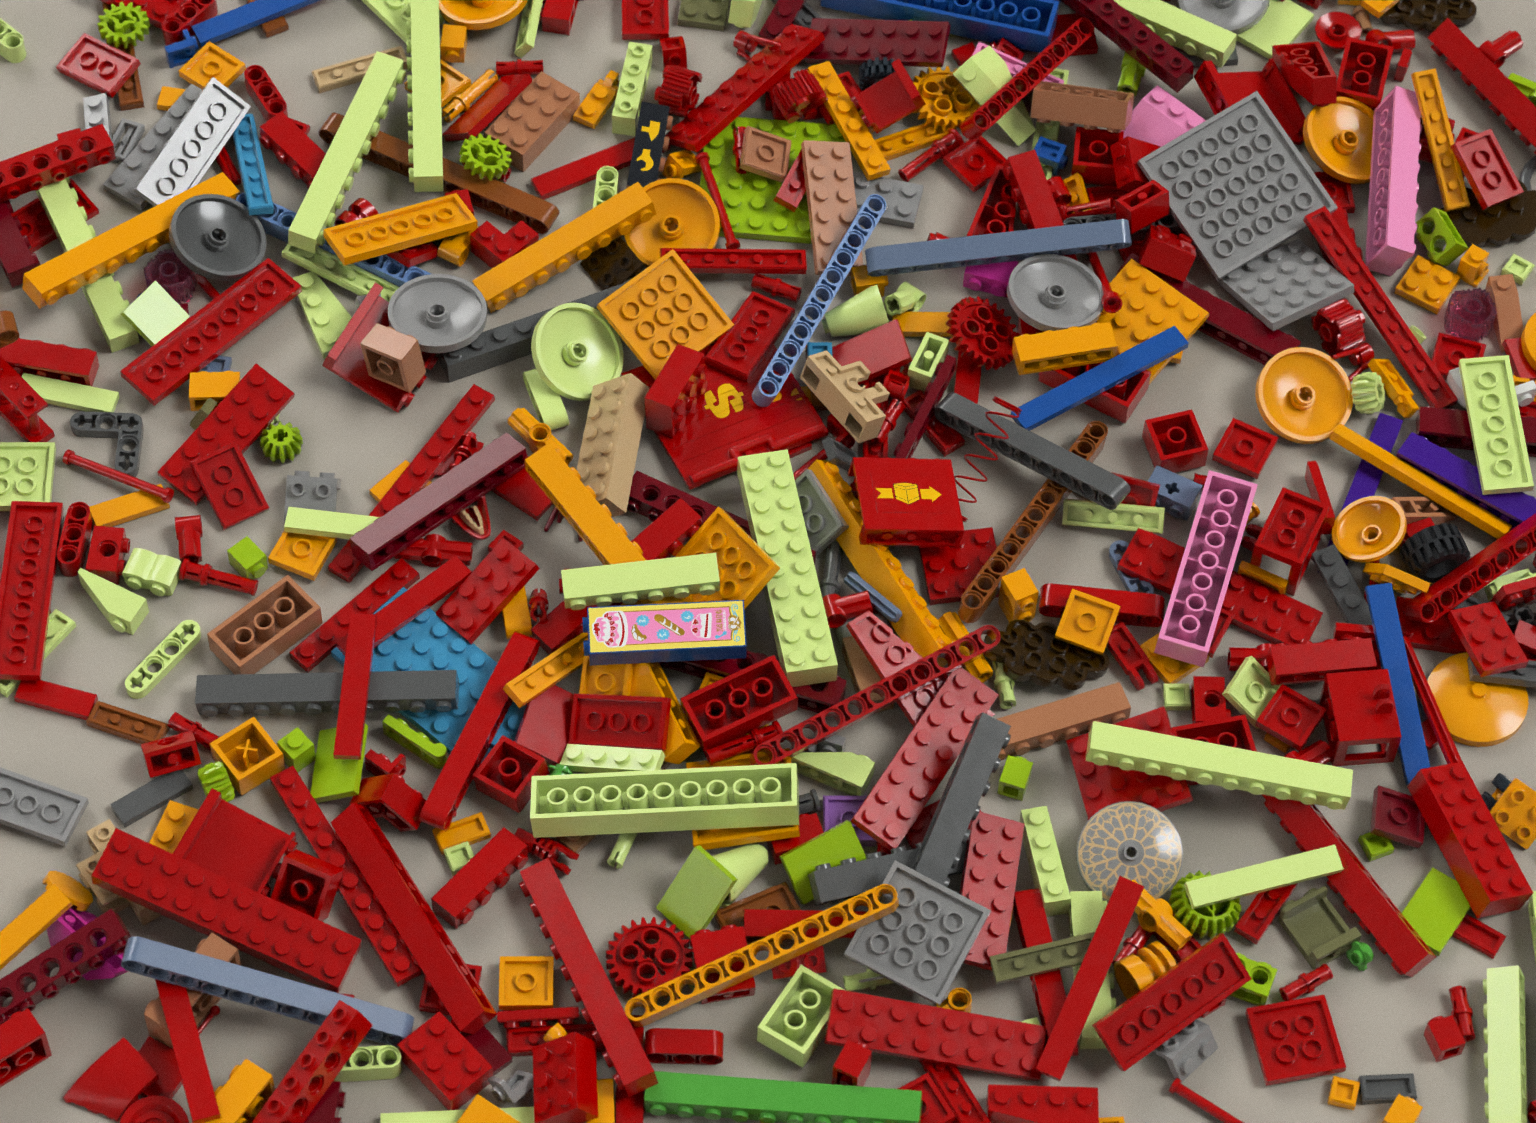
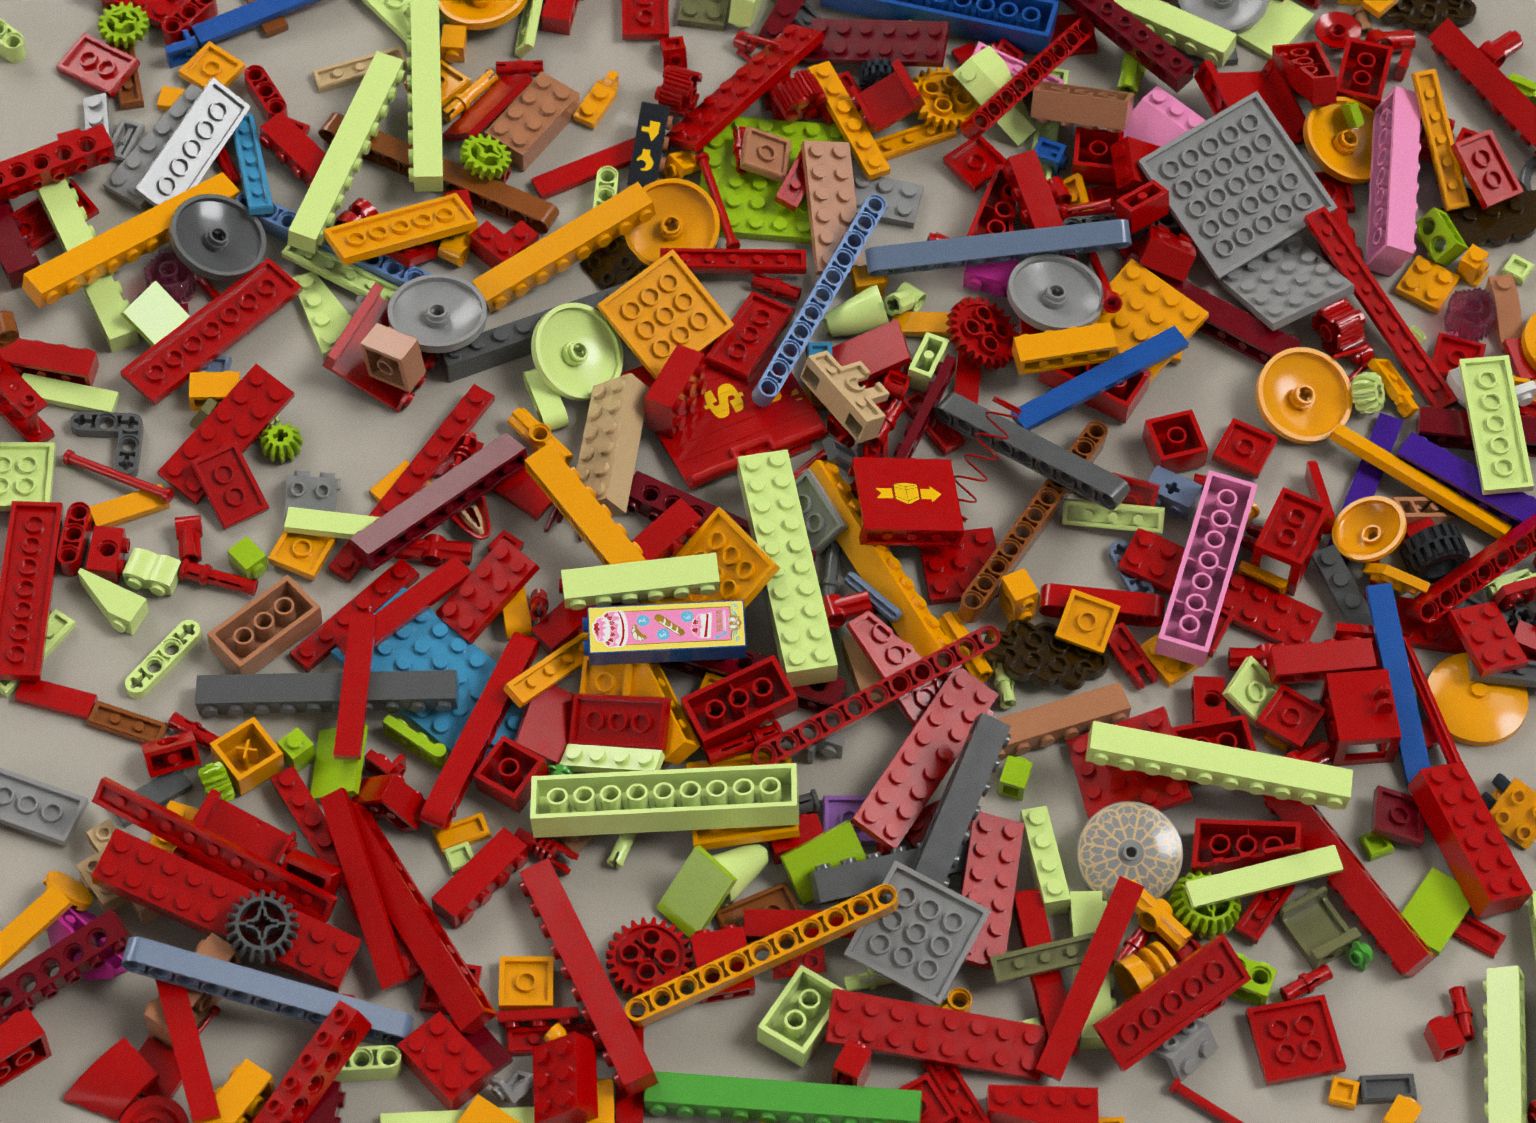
yellowish green brick [612,42,652,136] -> none
red beam [644,1028,724,1065] -> none
yellowish green slope [791,752,875,796] -> none
red pin [898,128,964,182] -> none
yellowish green tile [1163,684,1191,710] -> none
none -> red plate [92,776,338,923]
none -> dark grey gear [225,889,299,964]
none -> red tile [319,787,409,991]
none -> red wedge [1191,818,1305,876]
none -> lime tile [1340,102,1365,128]

